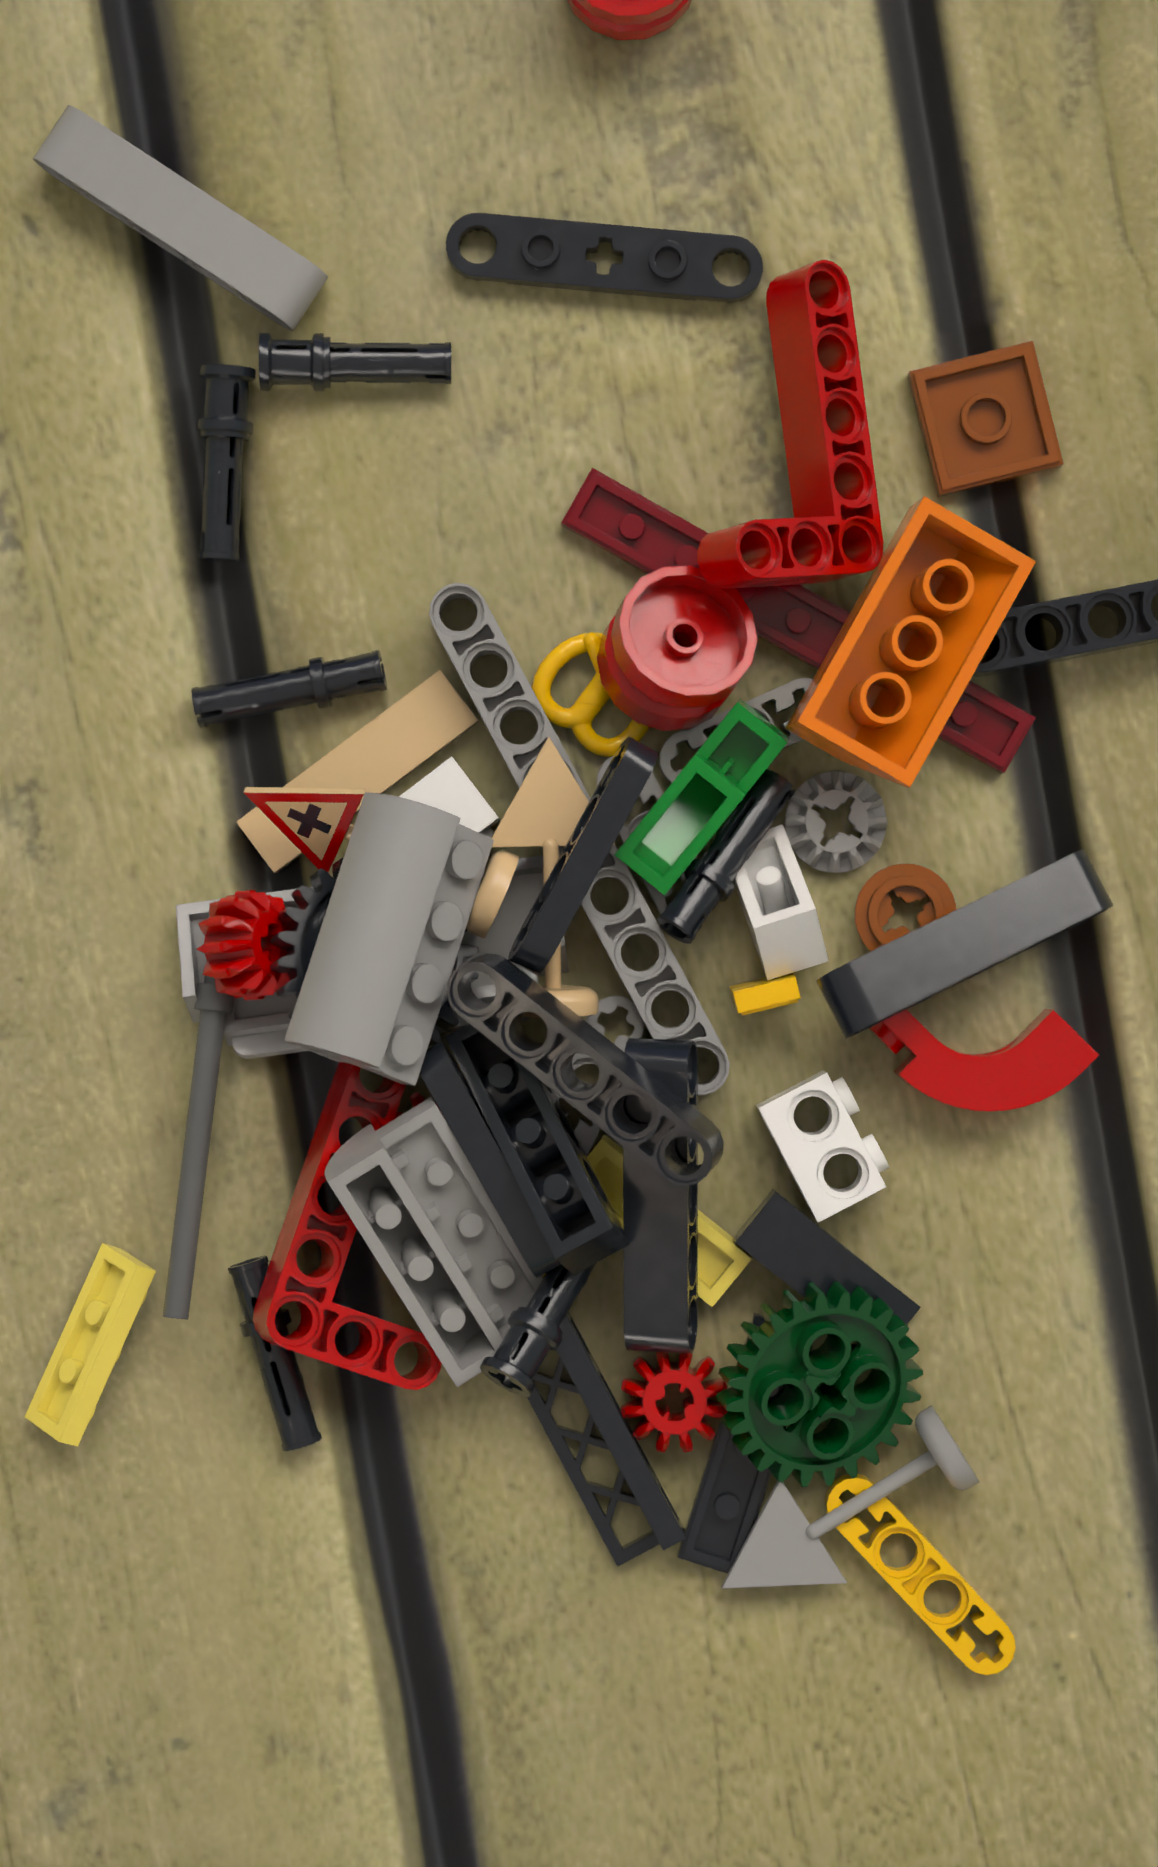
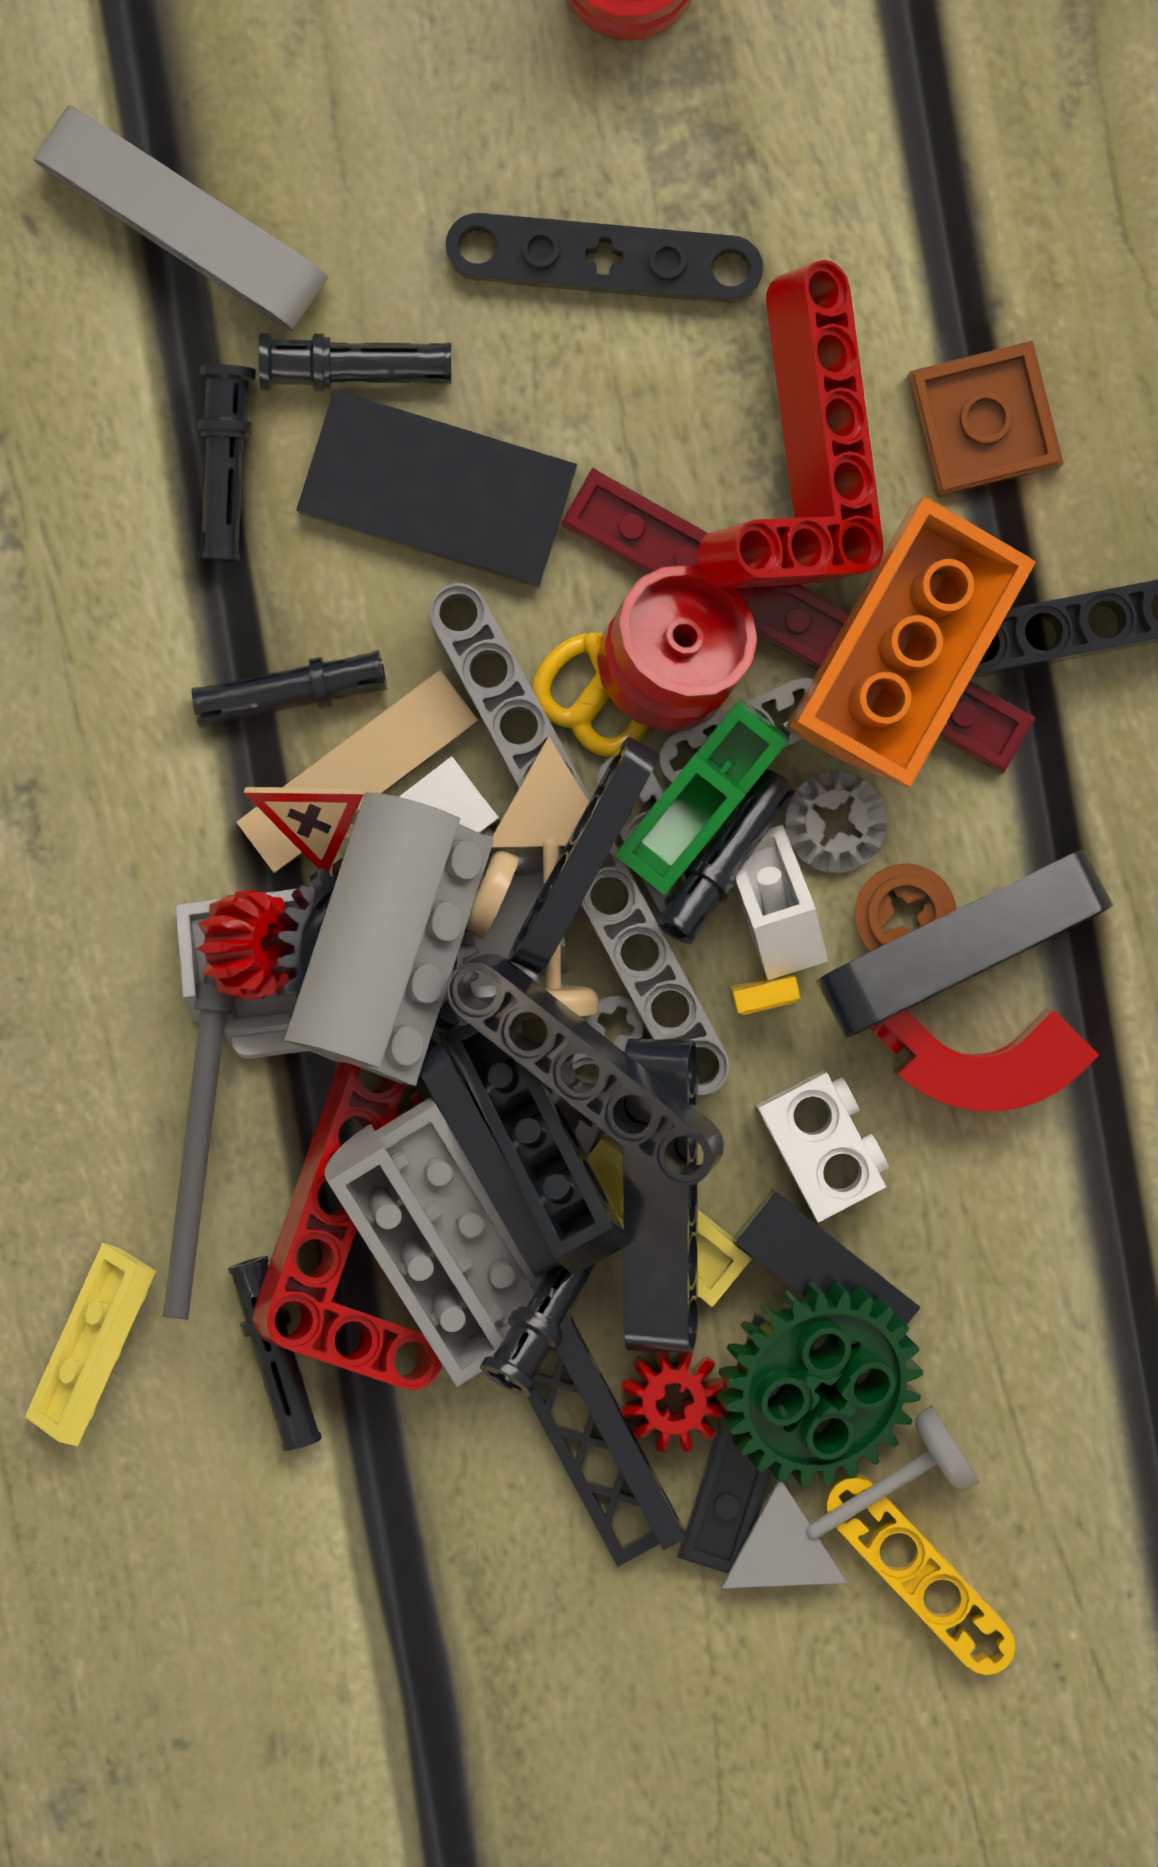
none -> black tile [296,389,577,588]

